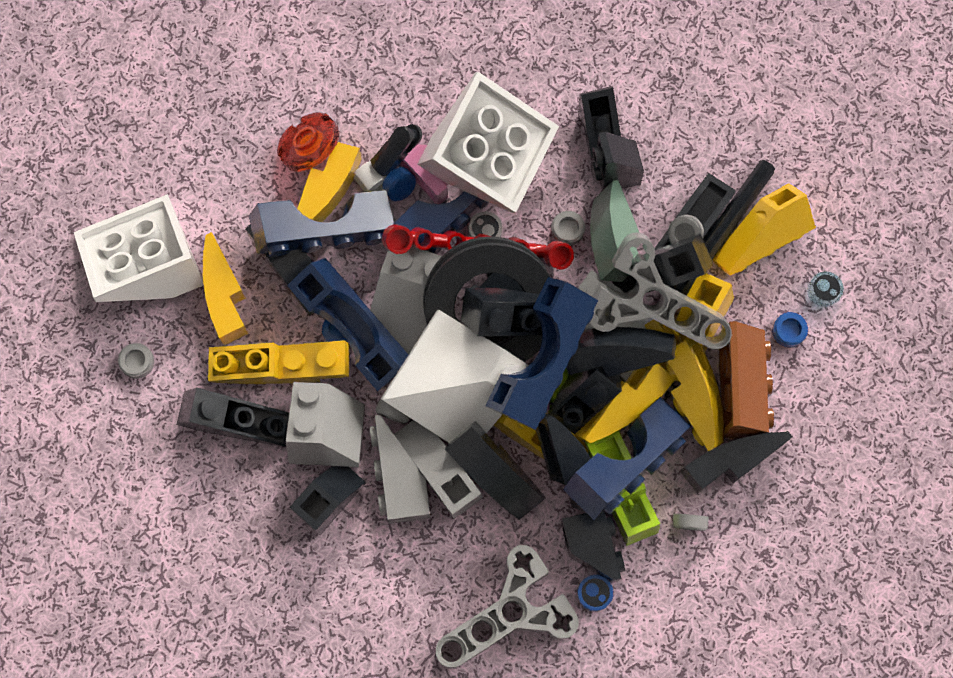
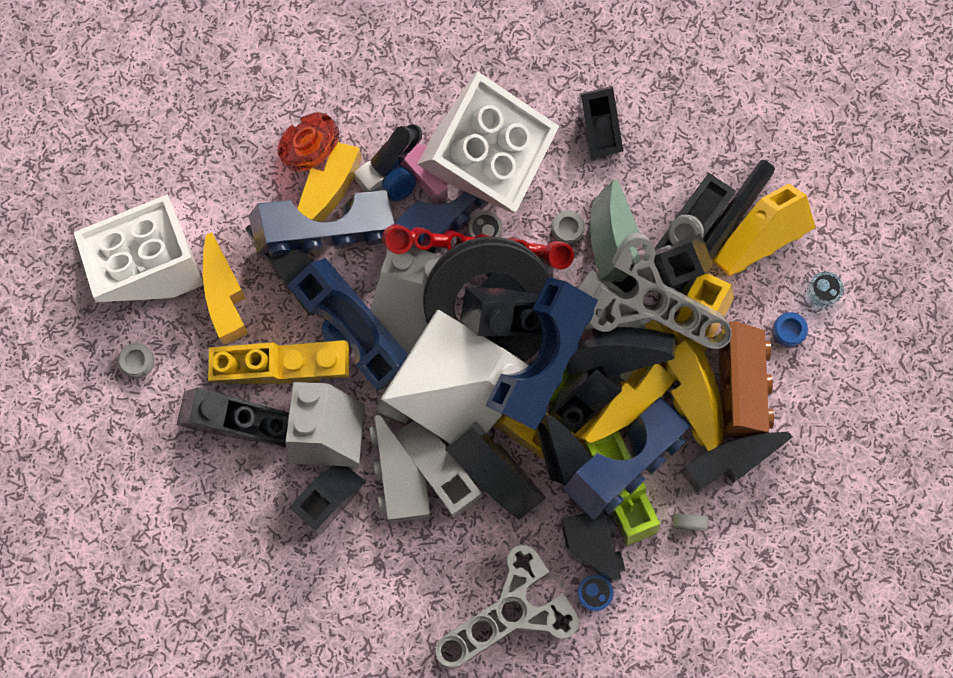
black slope [591,132,644,191] -> none

